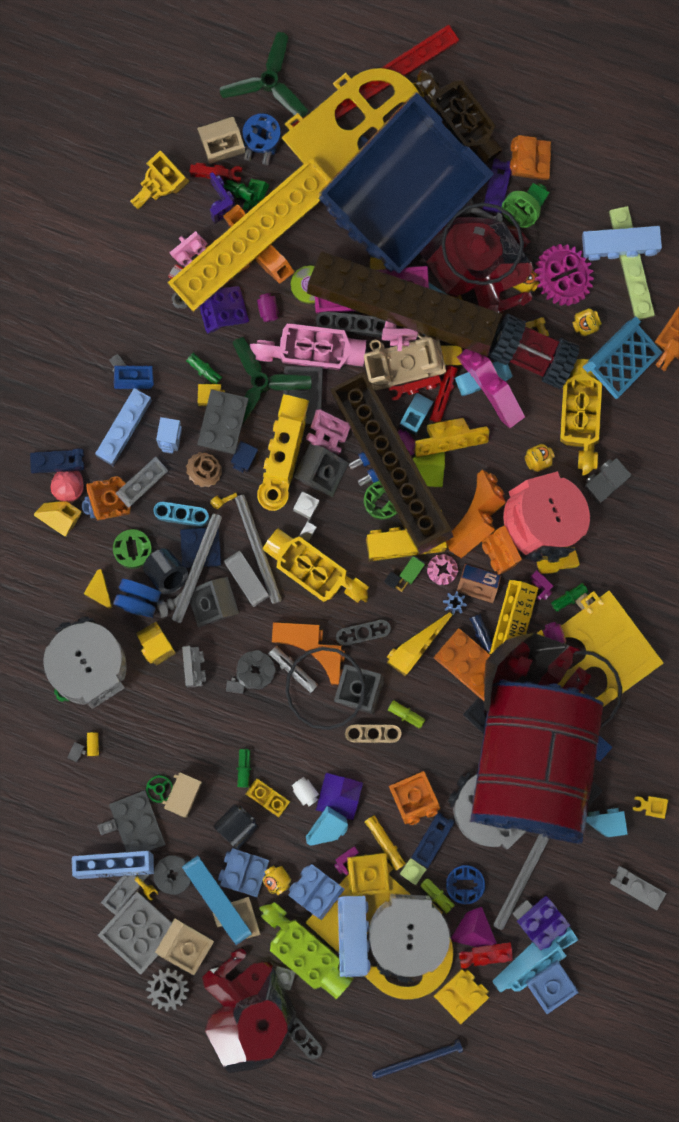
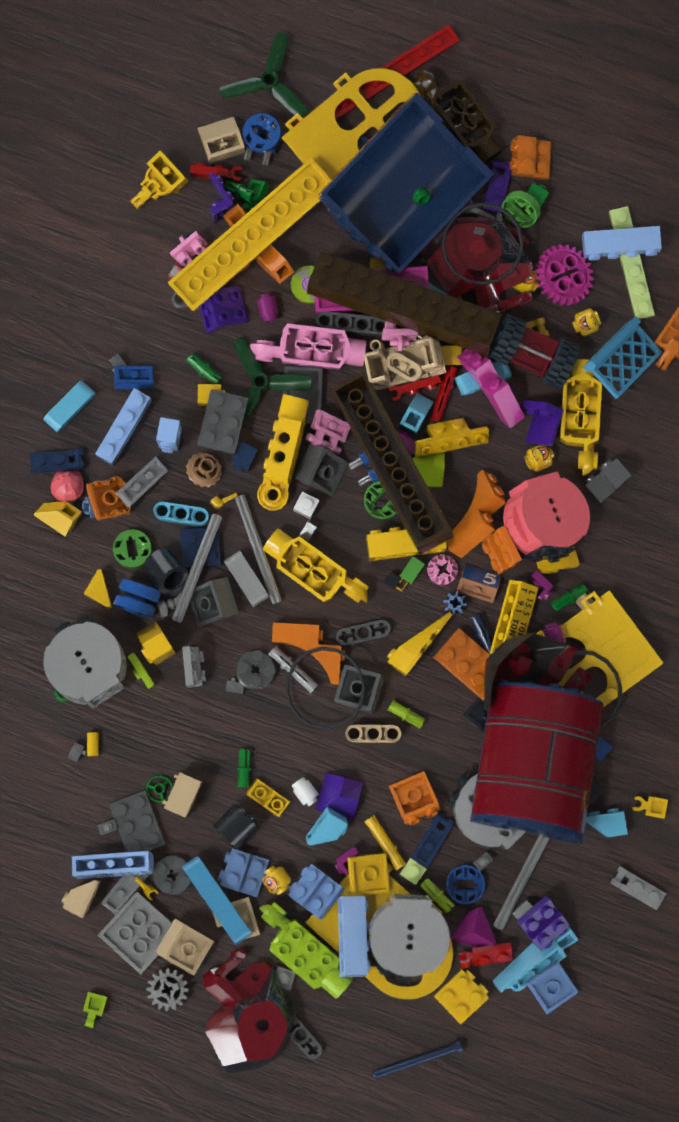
none -> medium azure beam [43,380,96,433]
none -> tan slope [61,880,101,918]
none -> lime plate [83,992,107,1028]
none -> lime plate [127,653,155,690]
none -> tan plate [386,353,423,382]
none -> green plate [412,188,431,205]
none -> flat silver piece [473,852,493,871]
none -> dark purple bracket [520,400,563,446]

